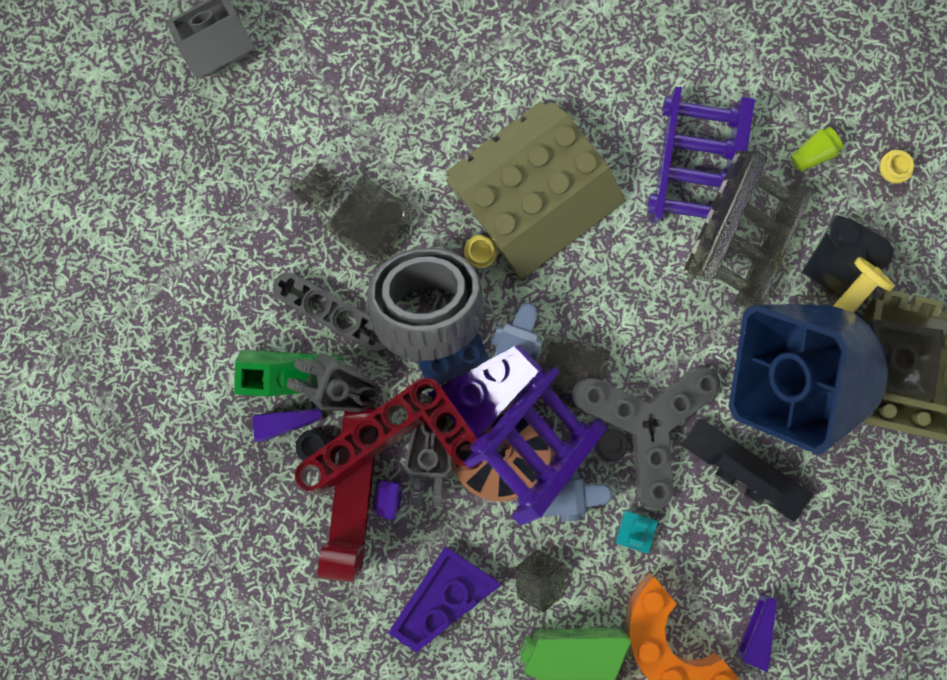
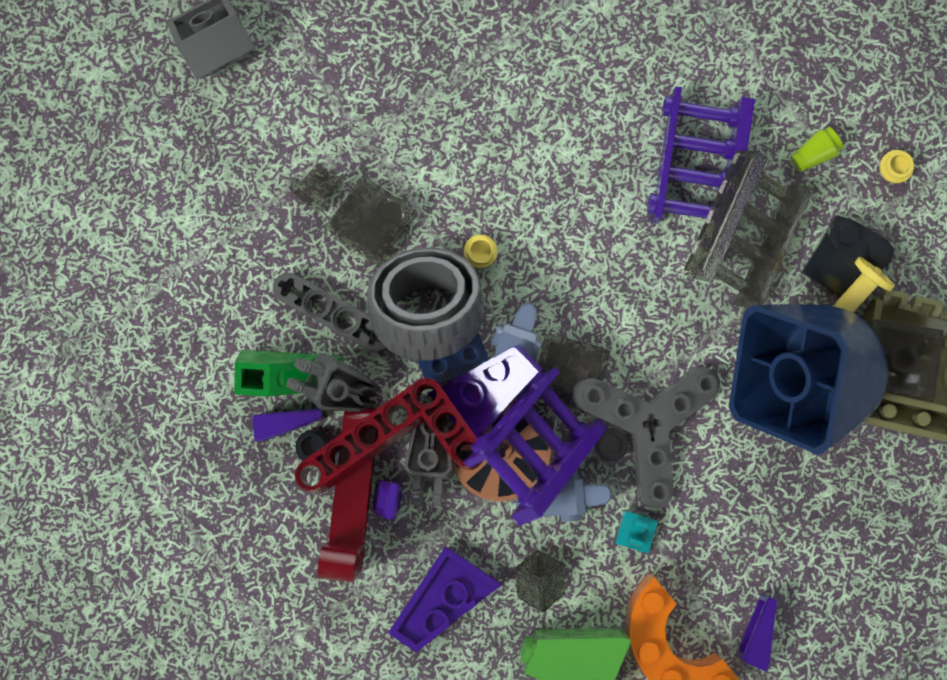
olive slope [445,101,626,281] -> none
black bracket [681,419,812,522] -> none

